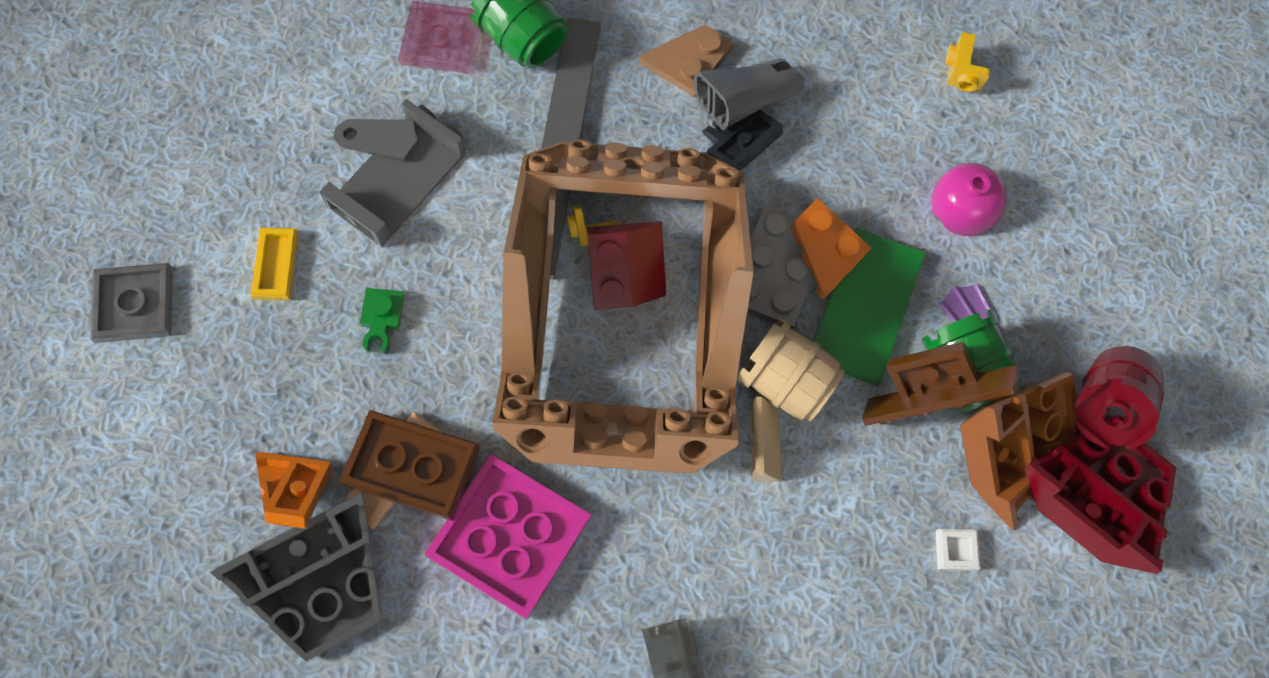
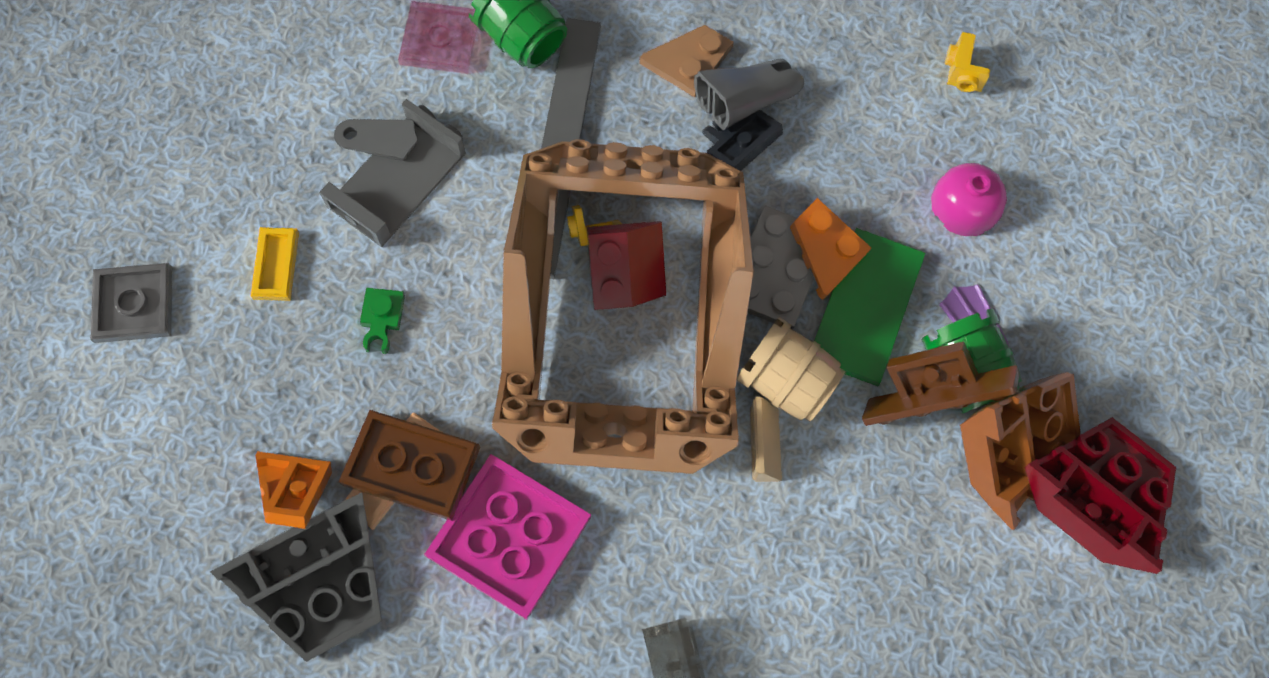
white tile [936,529,981,571] -> none
dark red piece [1074,346,1165,450] -> none

